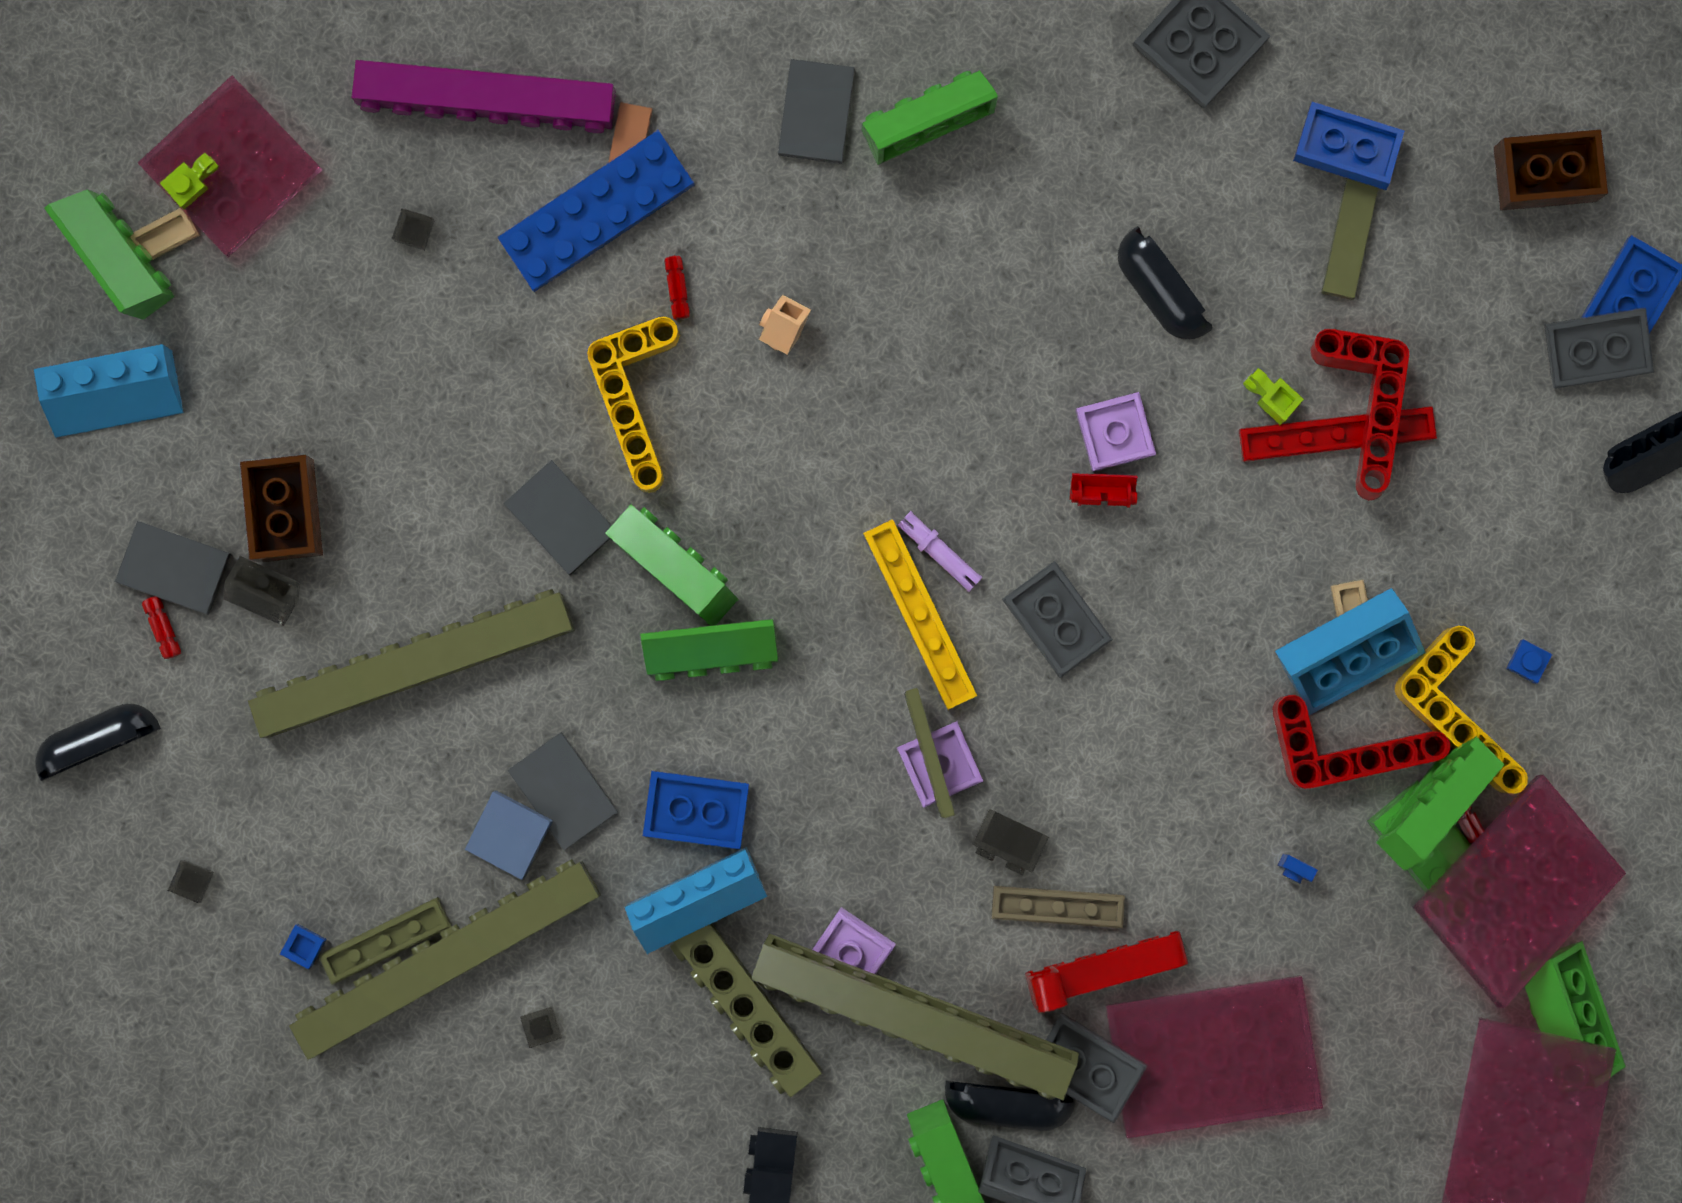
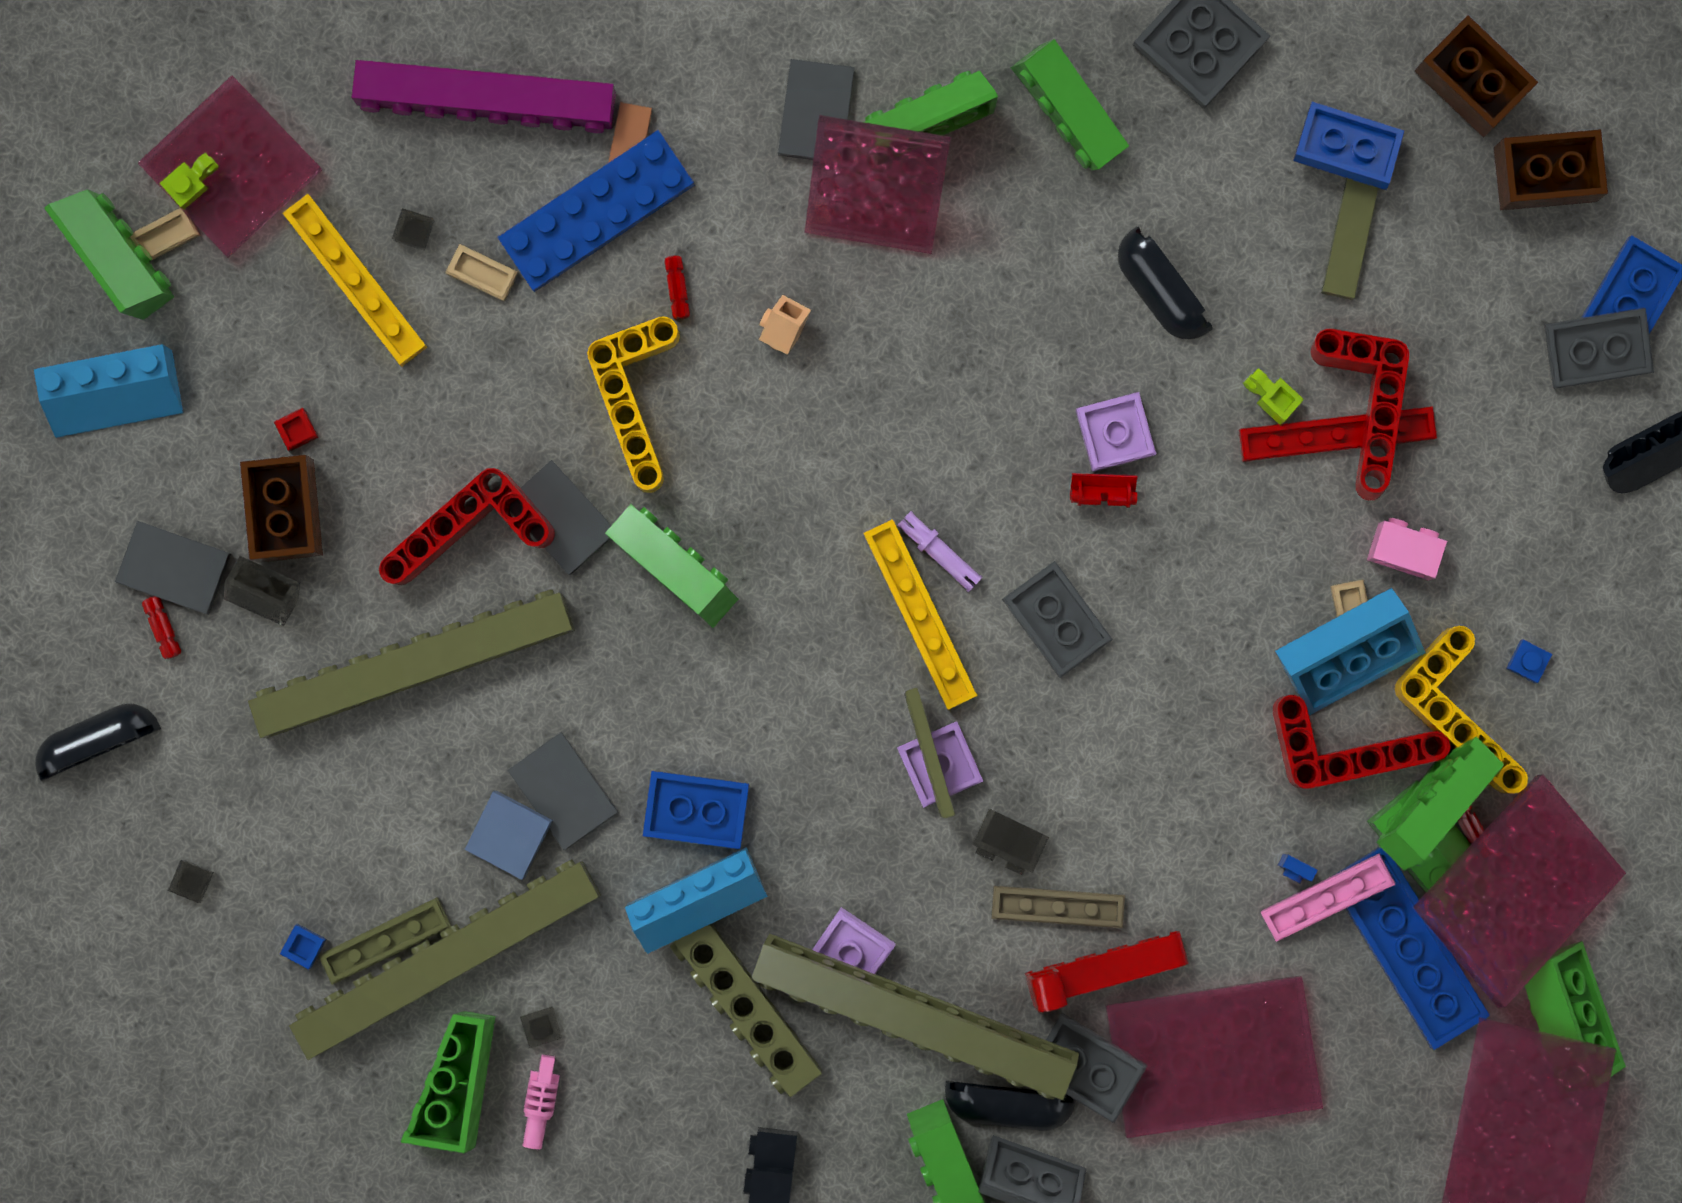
bright green slope [640,619,779,681] -> none
none -> red tile [274,408,318,452]
none -> yellow plate [283,194,427,367]
none -> red beam [379,468,555,585]
none -> bright green wedge [401,1011,496,1153]
none -> tan tile [445,244,518,302]
none -> bright pink hinge [523,1054,560,1149]
none -> clear pink plate [804,115,951,254]
none -> bright green wedge [1010,39,1129,170]
none -> bright pink tile [1261,853,1395,942]
none -> blue plate [1333,847,1490,1050]
none -> bright pink brick [1367,518,1447,580]
none -> reddish brown brick [1414,15,1538,138]

